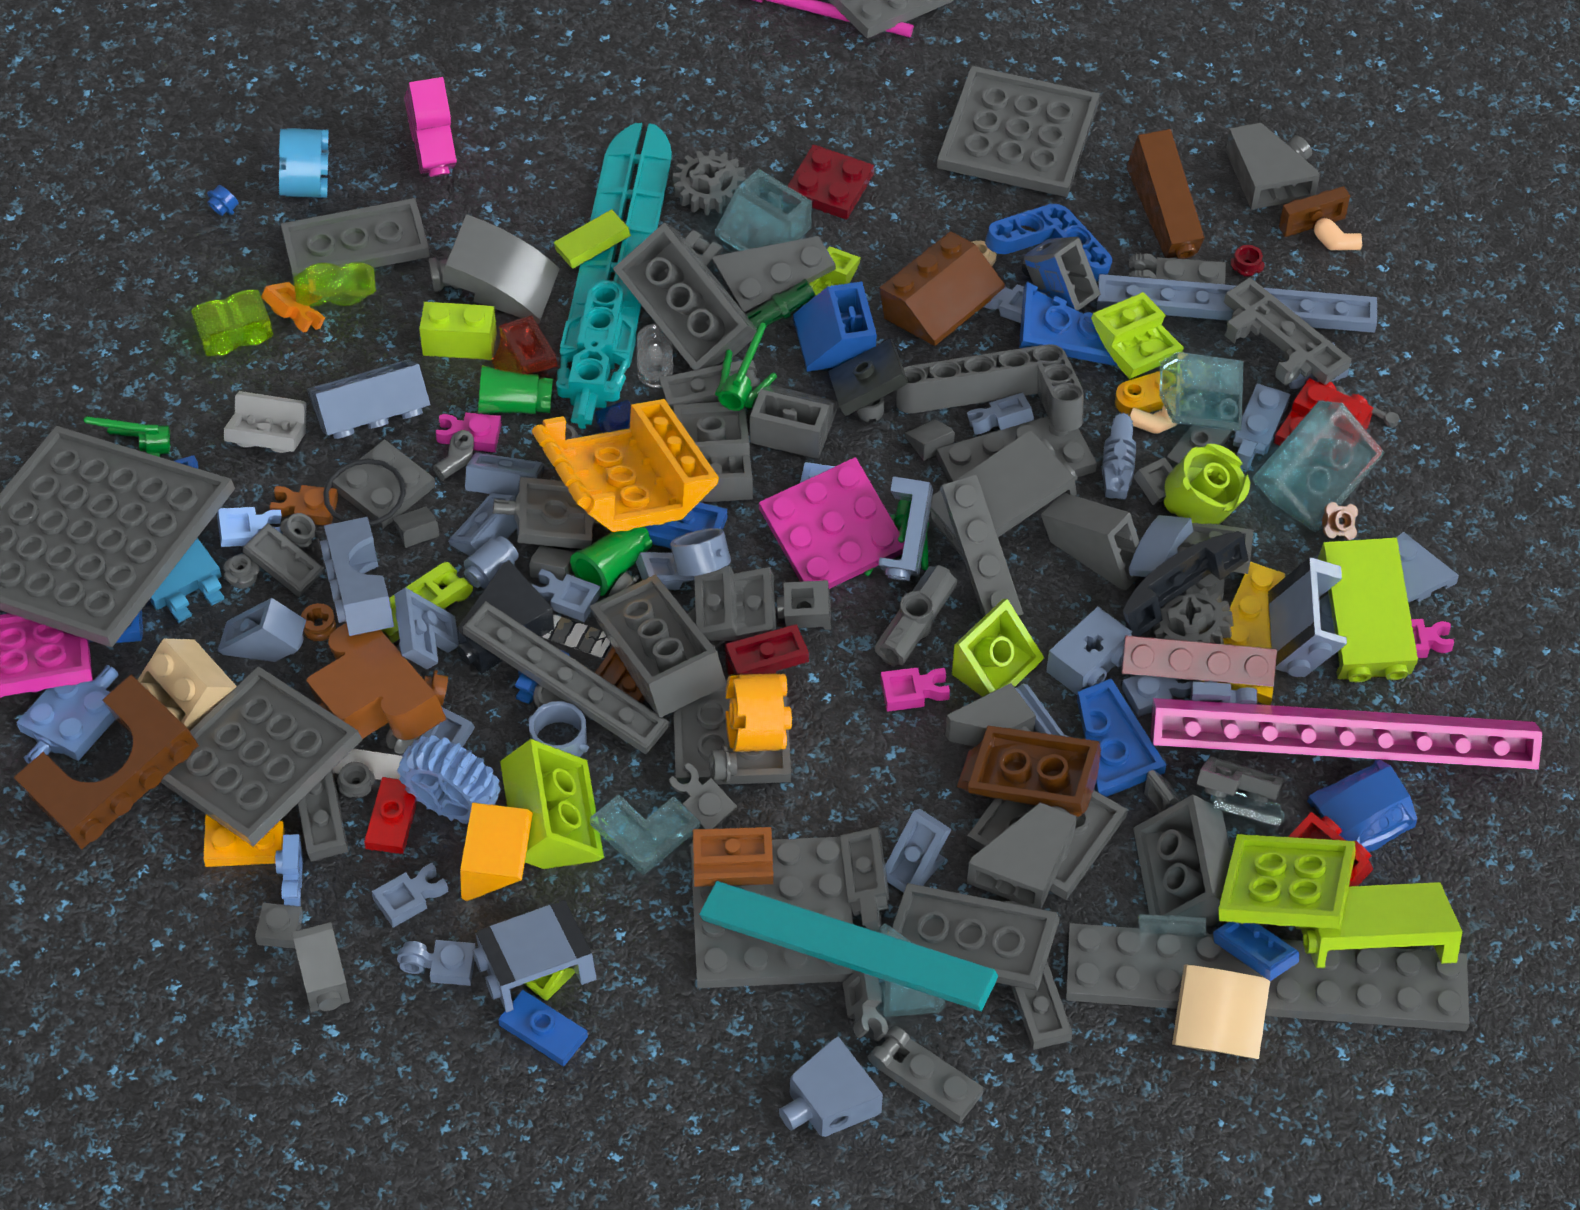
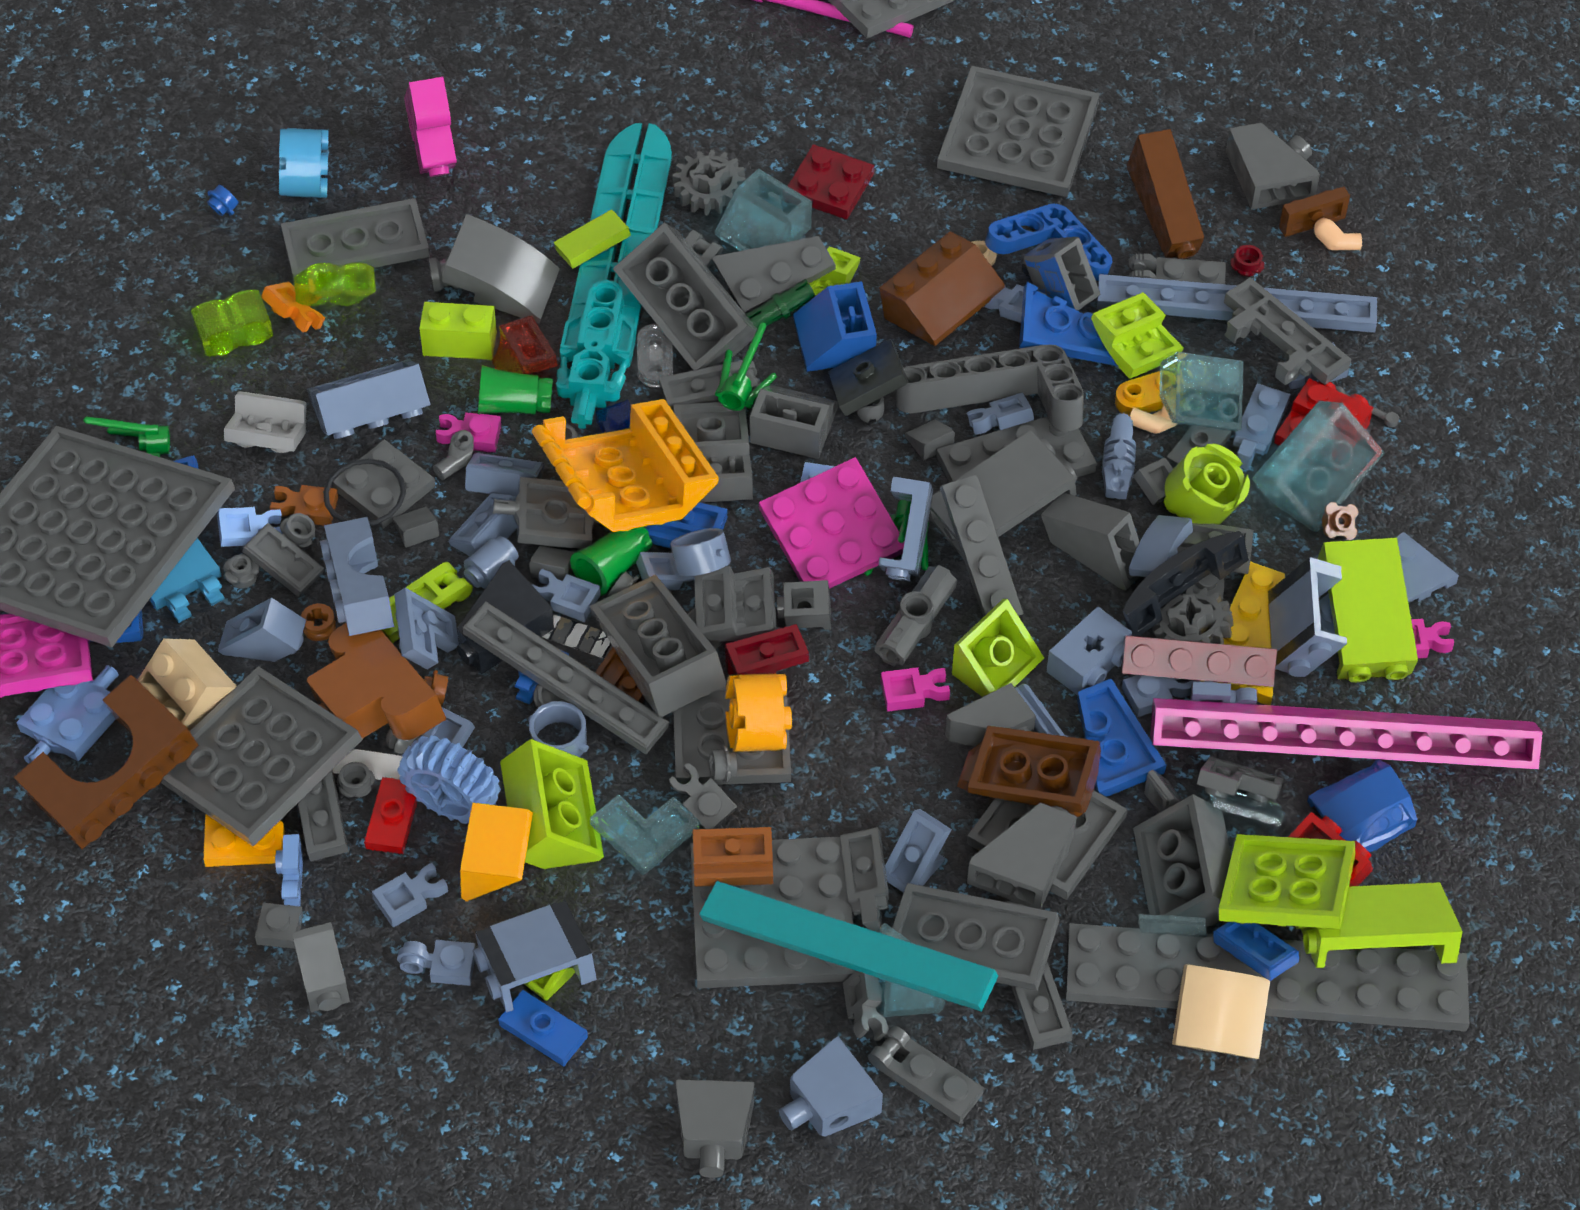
none -> dark grey torso [676,1080,754,1178]

